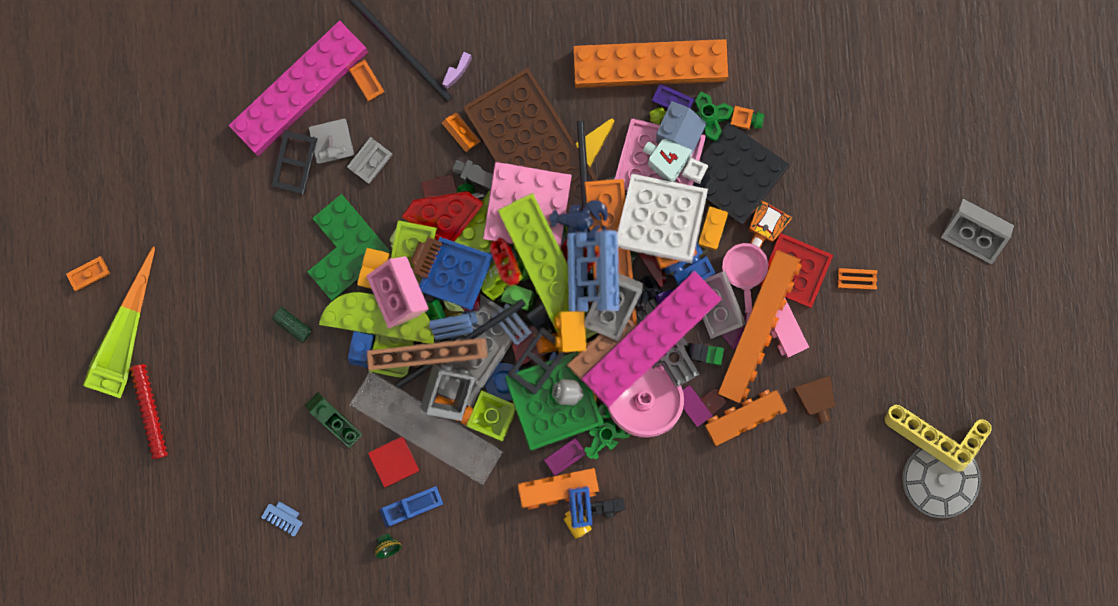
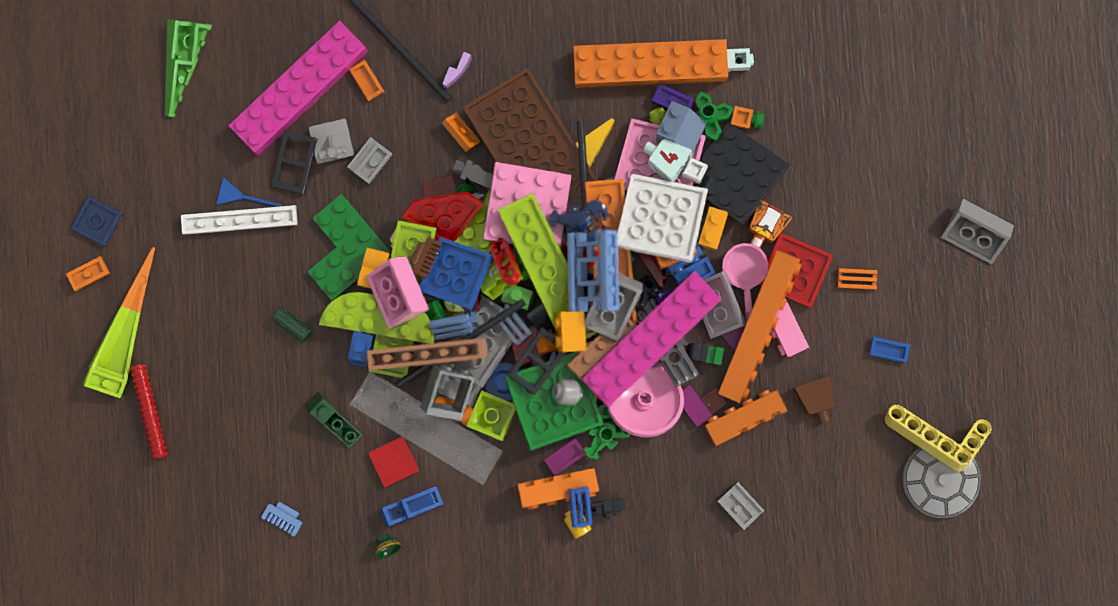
none -> dark blue tile [70,195,123,247]
none -> bright green wedge [165,19,211,117]
none -> white plate [181,205,298,235]
none -> blue piece [216,177,282,207]
none -> light grey plate [718,482,764,530]
none -> light aqua brick [727,48,754,72]
none -> blue tile [869,336,910,363]

